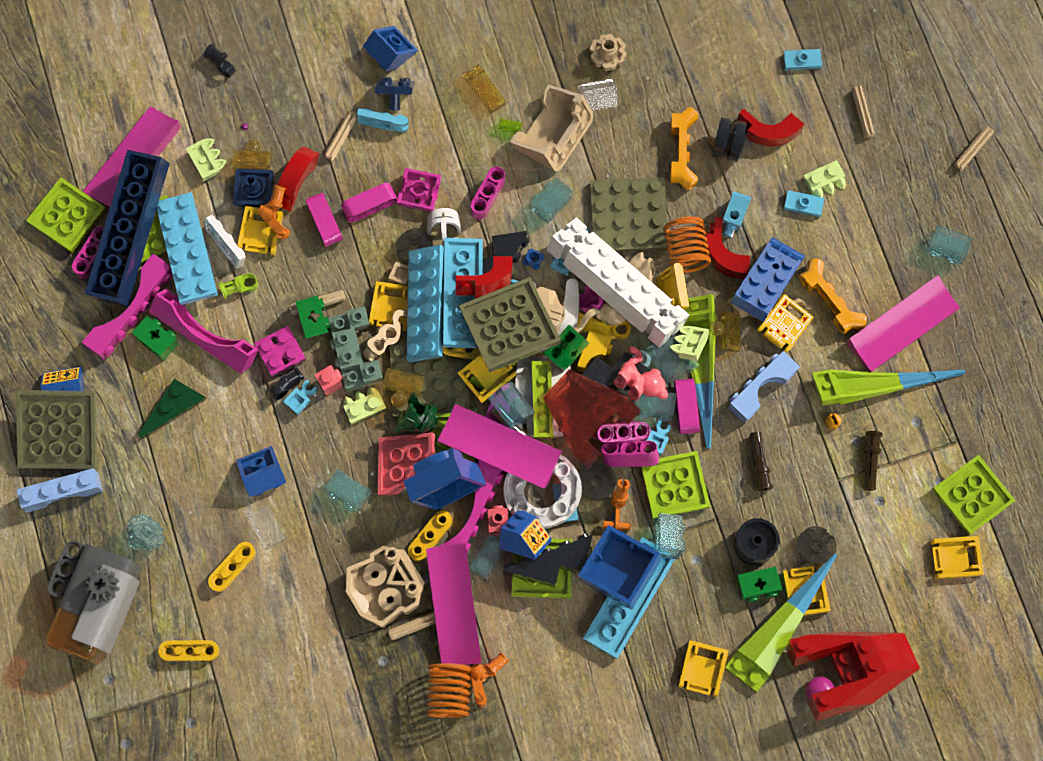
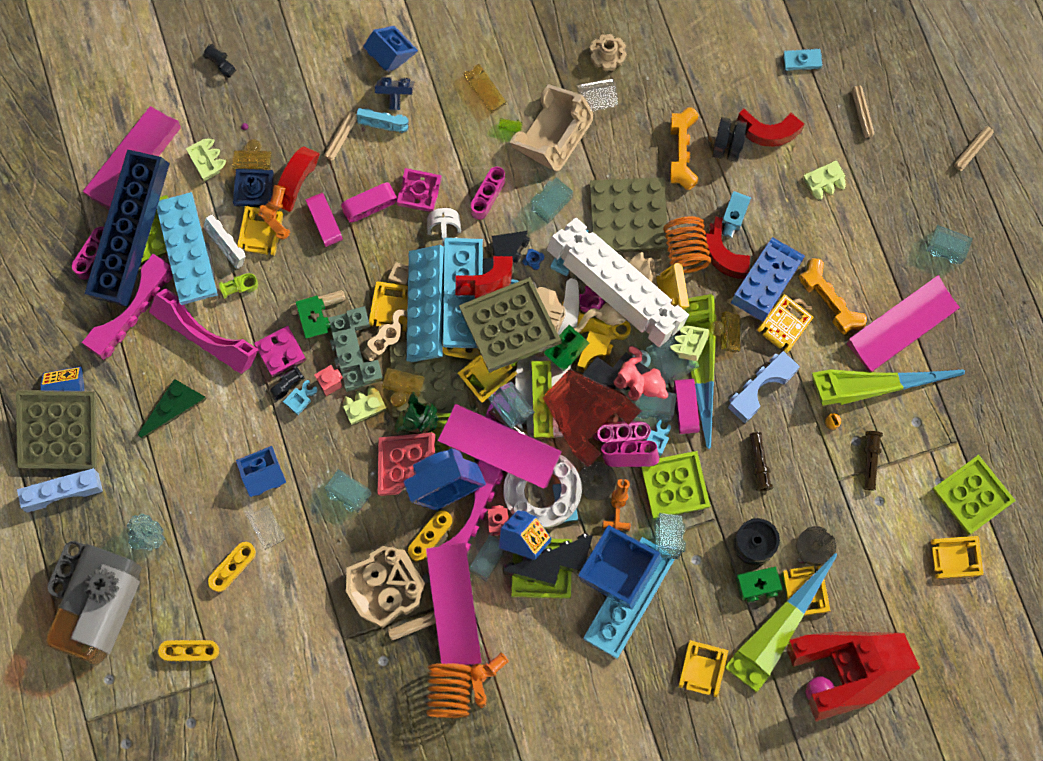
lime plate [26,178,107,253] -> none
green brick [132,316,178,361] -> none
clear smoke plate [396,228,433,265] -> none
medium azure plate [784,190,824,217] -> none

